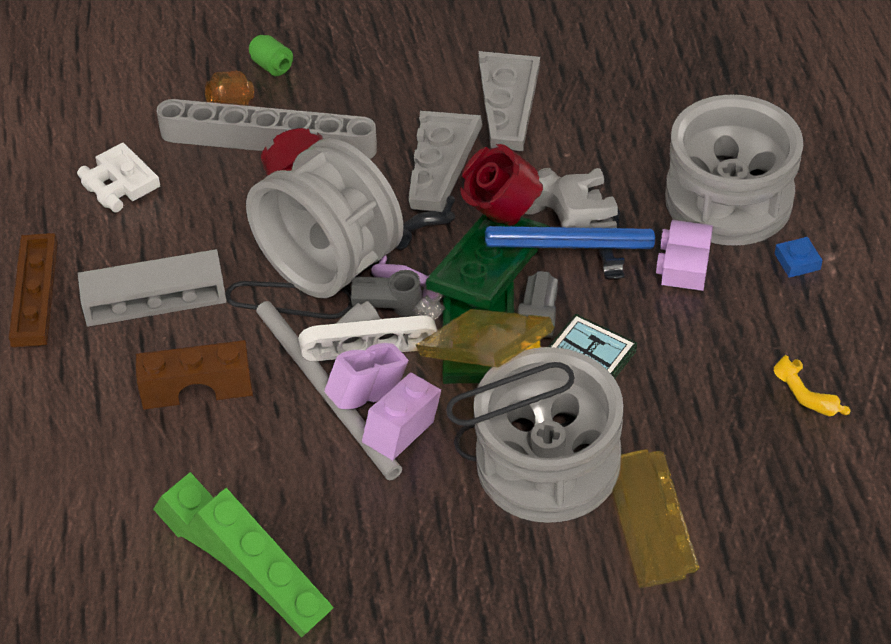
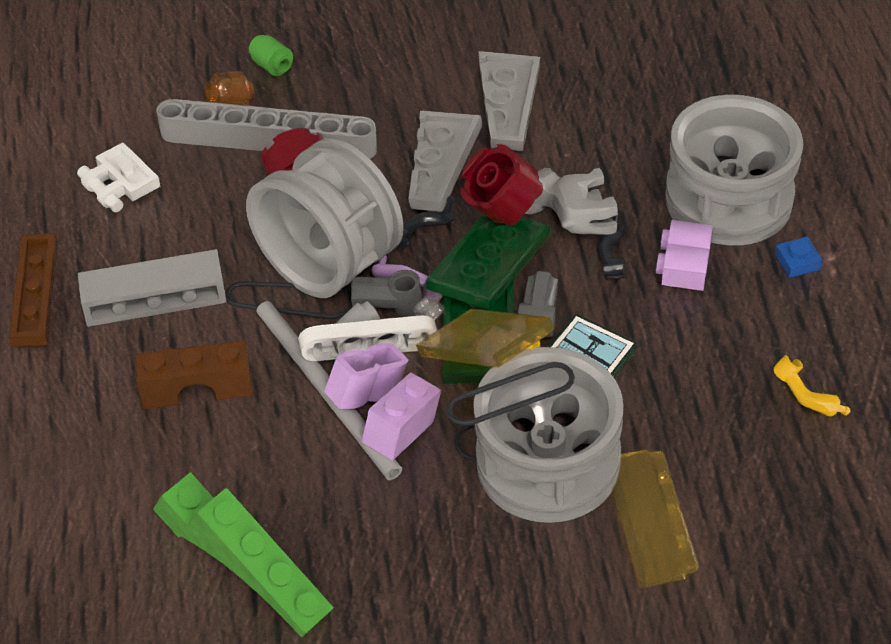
blue axle [485,226,655,249] -> none

